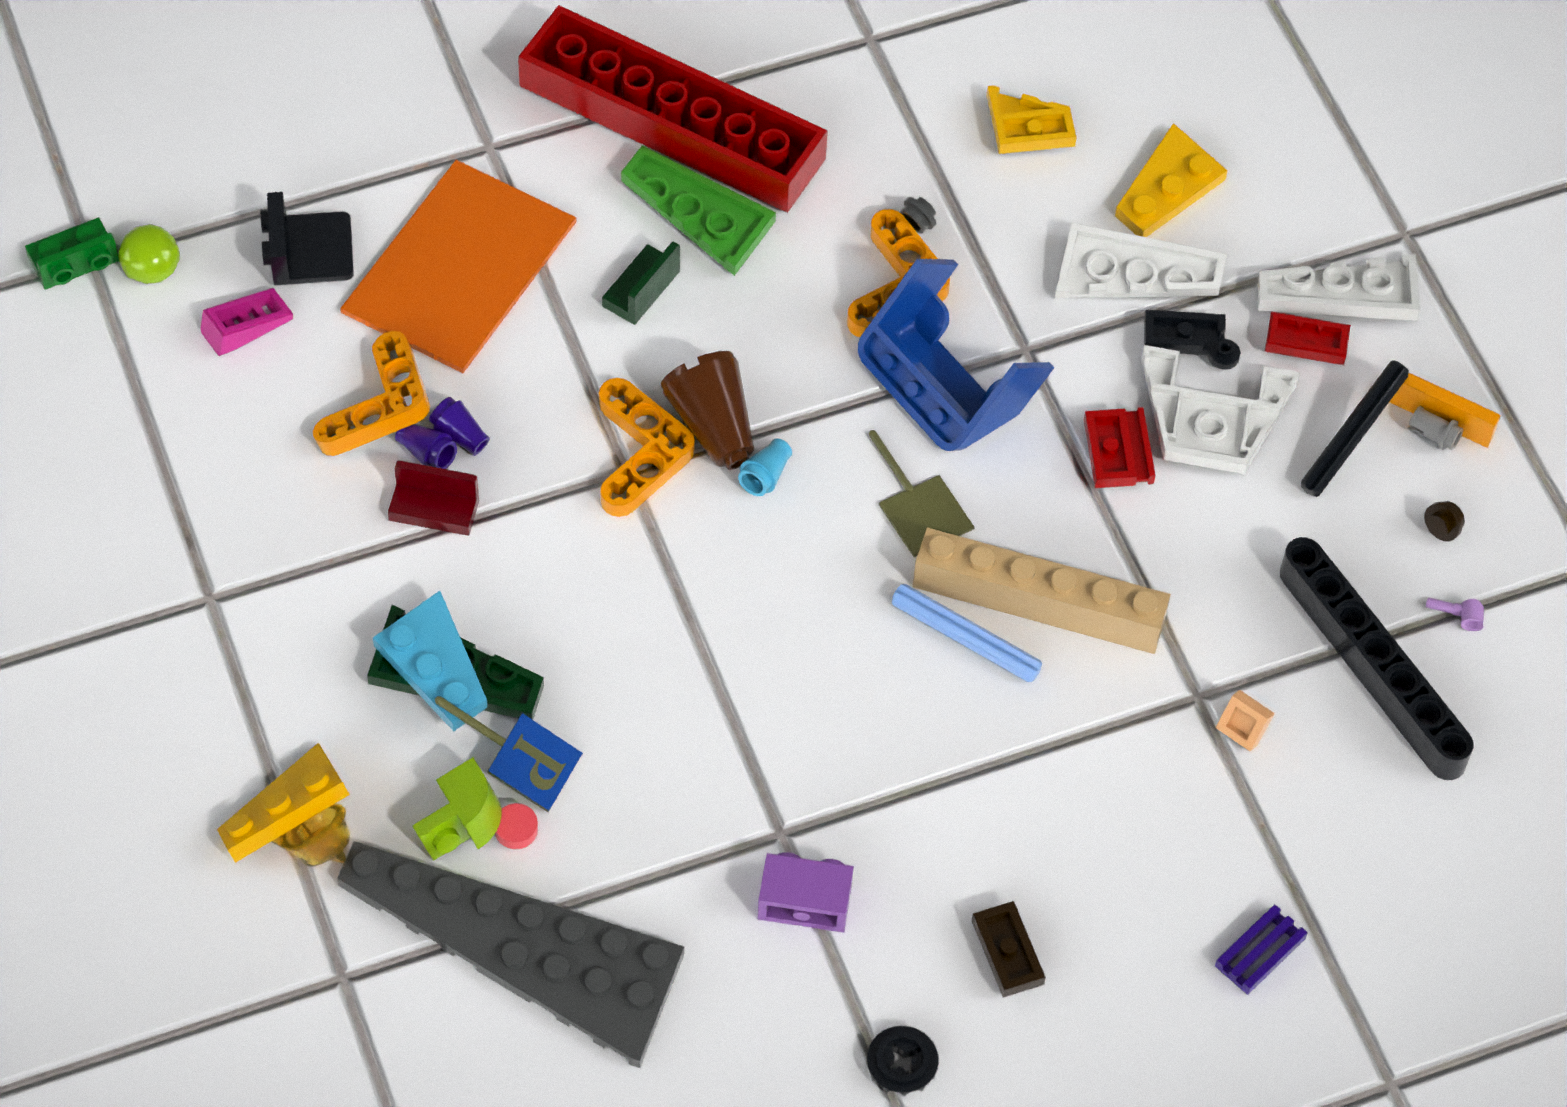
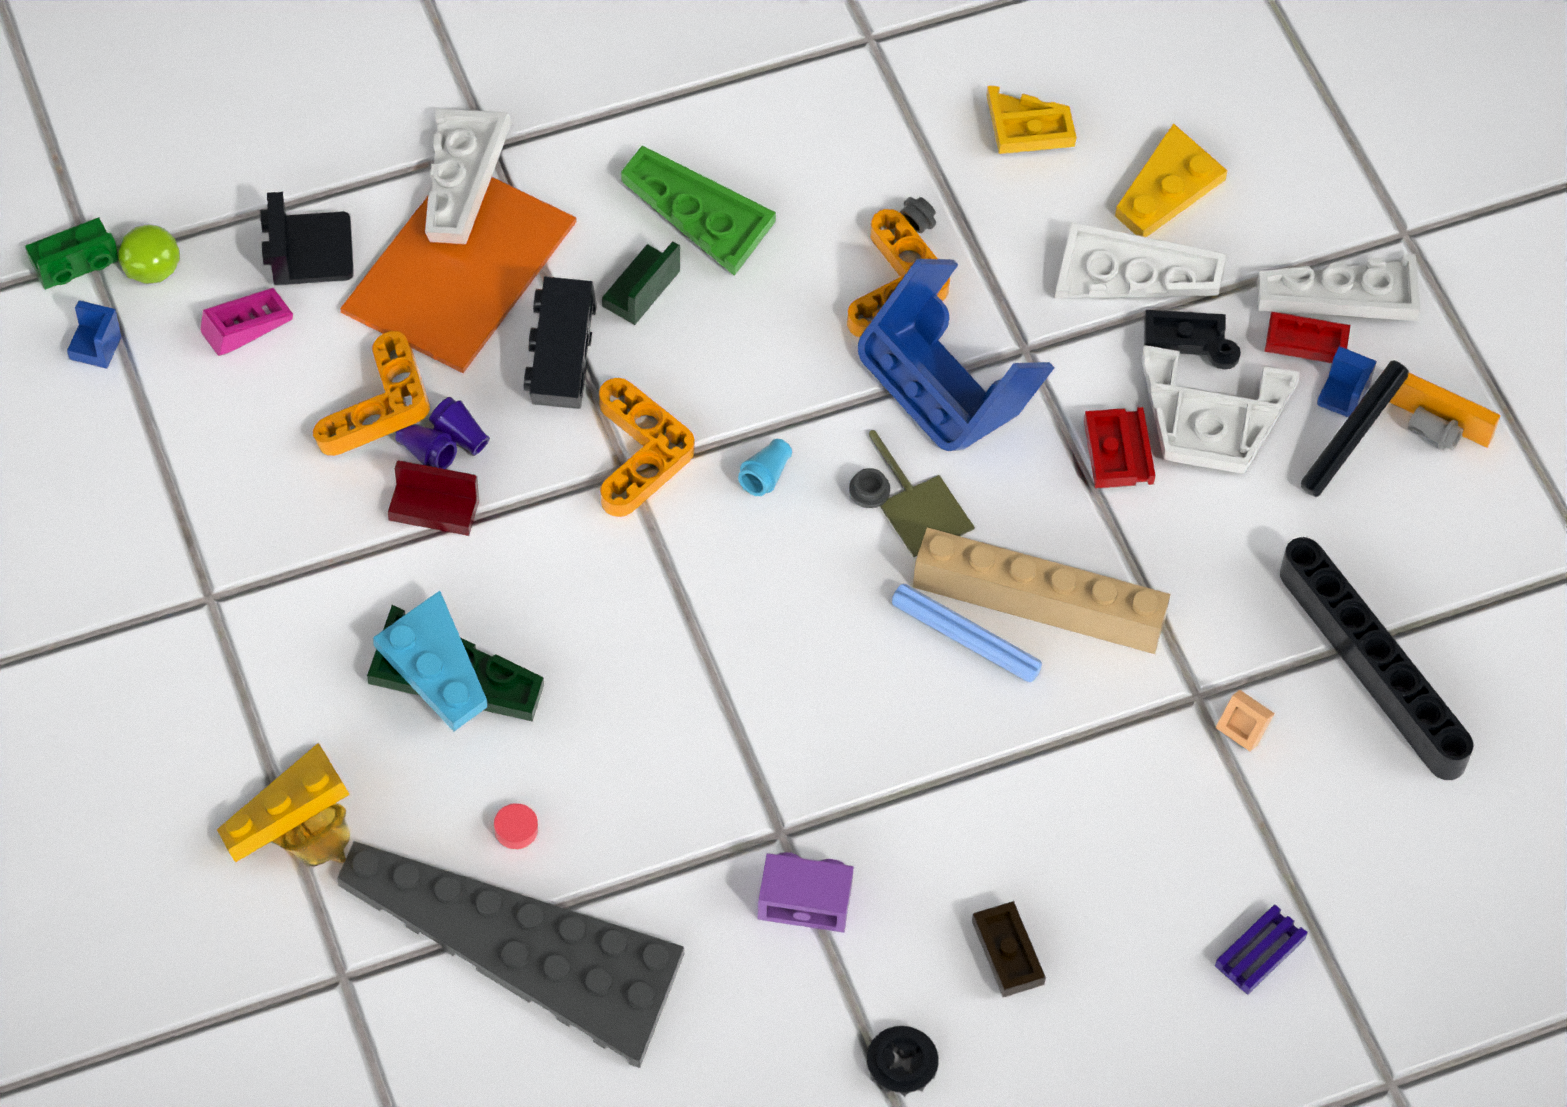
lime brick [412,757,502,861] -> none
blue piece [435,696,583,812] -> none
red brick [518,5,828,213] -> none
reddish brown cone [661,351,754,470] -> none
dark brown plate [1424,501,1465,542] -> none
lavender hand [1426,597,1484,631] -> none
none -> blue panel [67,300,122,369]
none -> white wing [425,109,512,244]
none -> black wedge [524,276,597,409]
none -> dark grey plate [849,468,890,508]
none -> blue panel [1317,346,1377,417]

